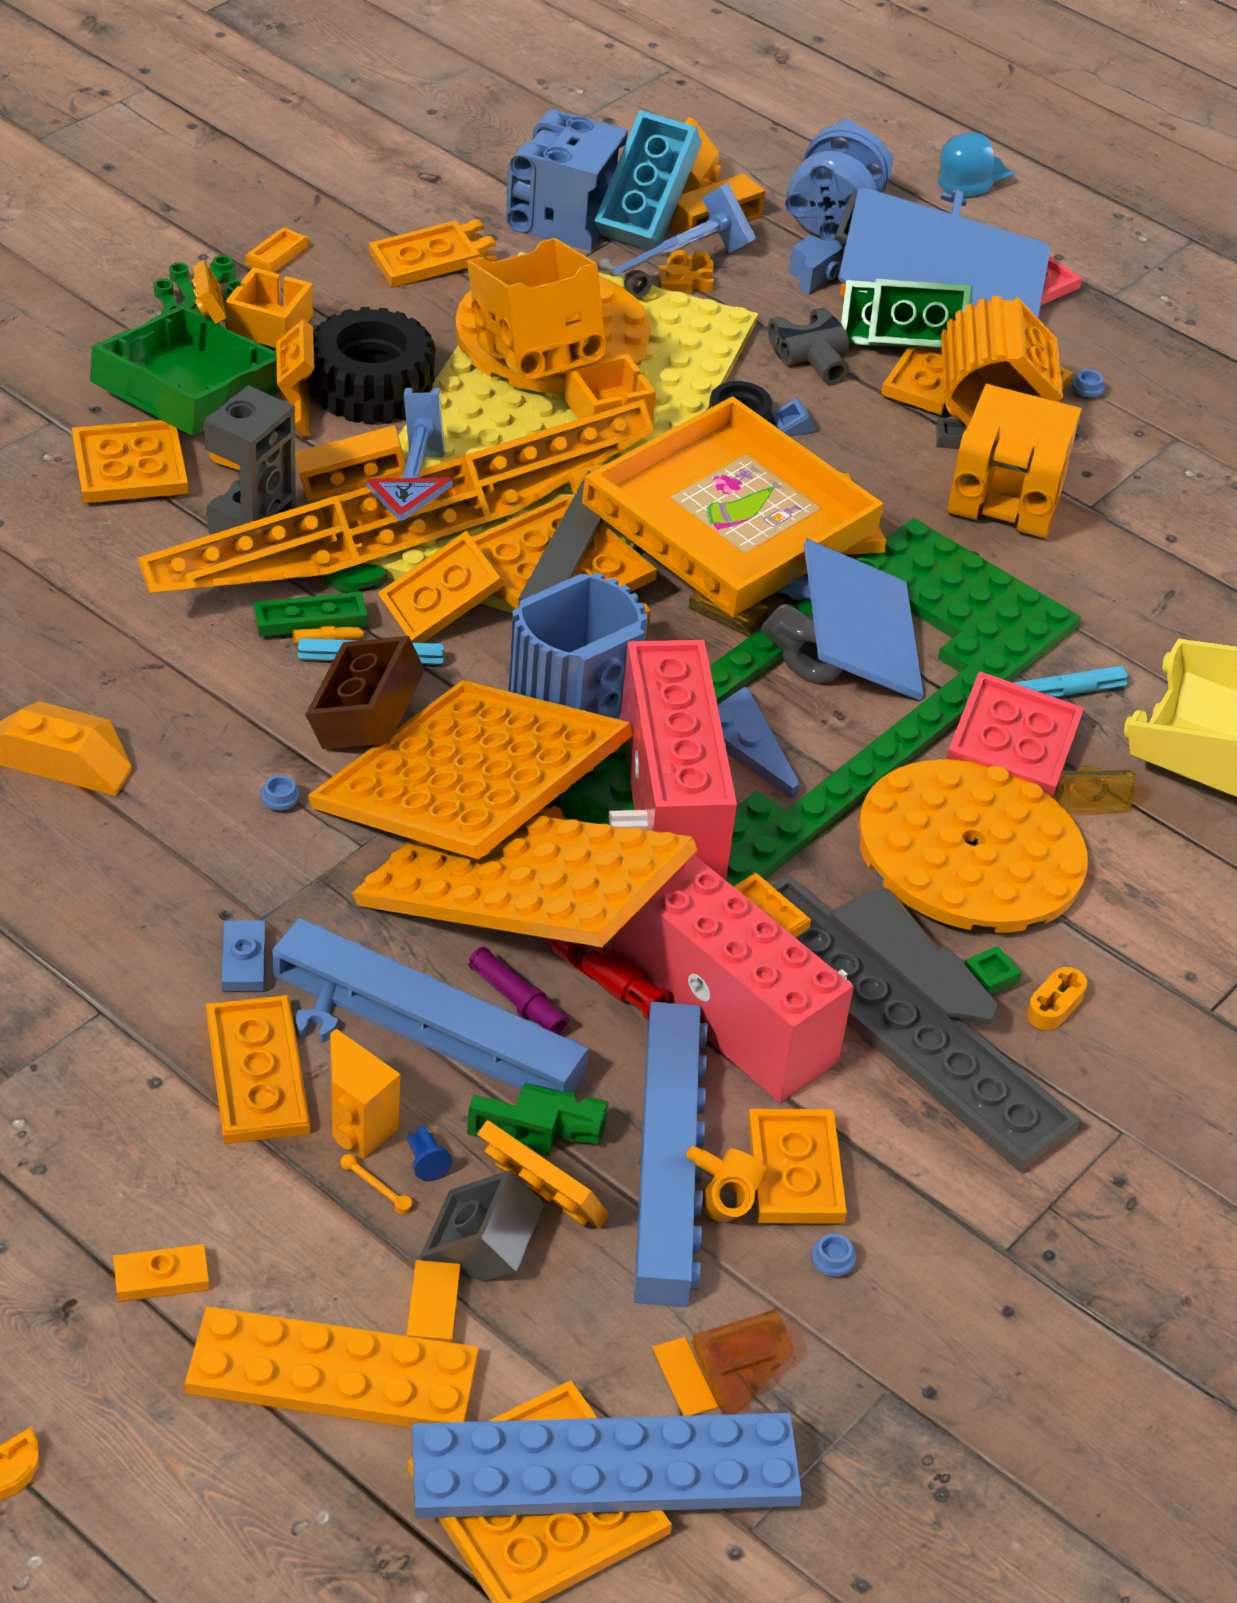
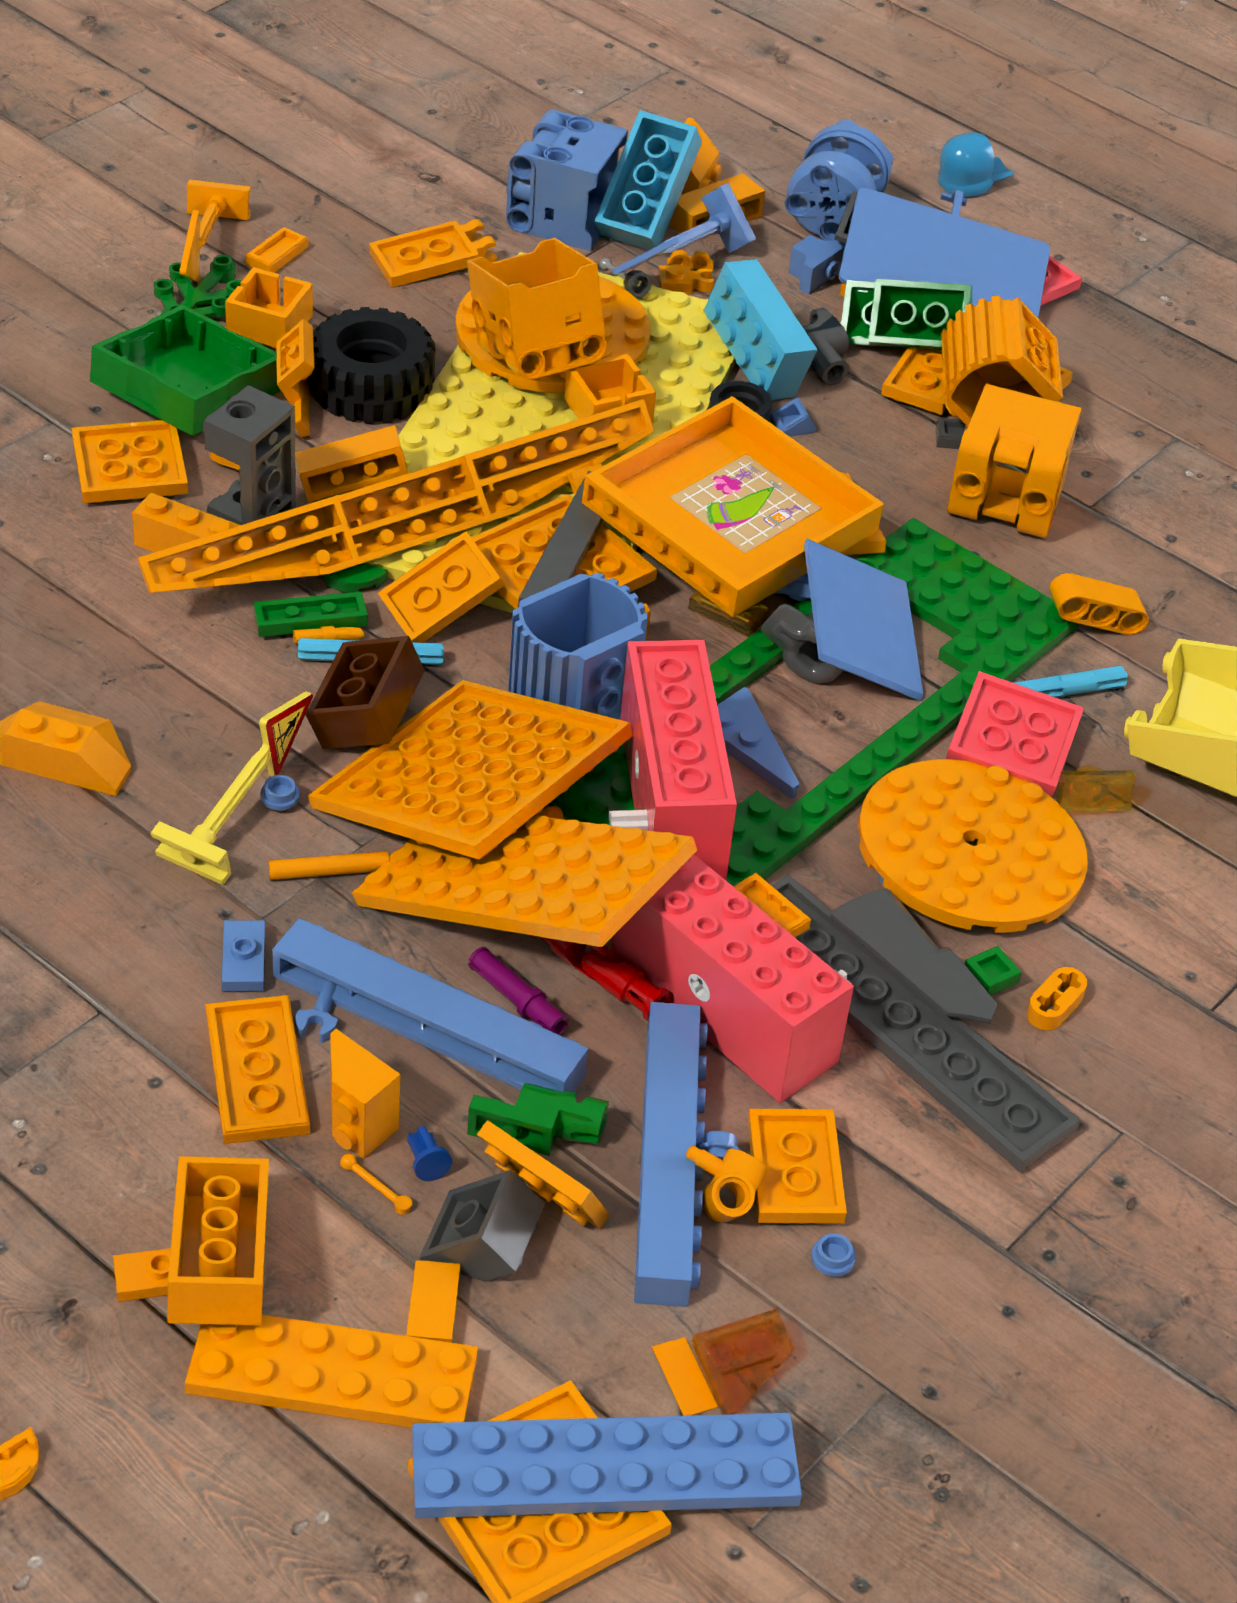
light orange plate [192,260,227,324] -> none
medium blue piece [366,388,452,521] -> none
medium blue plate [1072,369,1105,398] -> none
none -> light orange brick [132,493,240,552]
none -> light yellow piece [150,691,313,885]
none -> light orange brick [167,1156,269,1325]
none -> light orange piece [179,179,251,283]
none -> light orange piece [268,851,389,880]
none -> medium blue plate [698,1131,741,1159]
none -> medium azure brick [704,259,817,400]
none -> light orange beam [1049,573,1149,635]

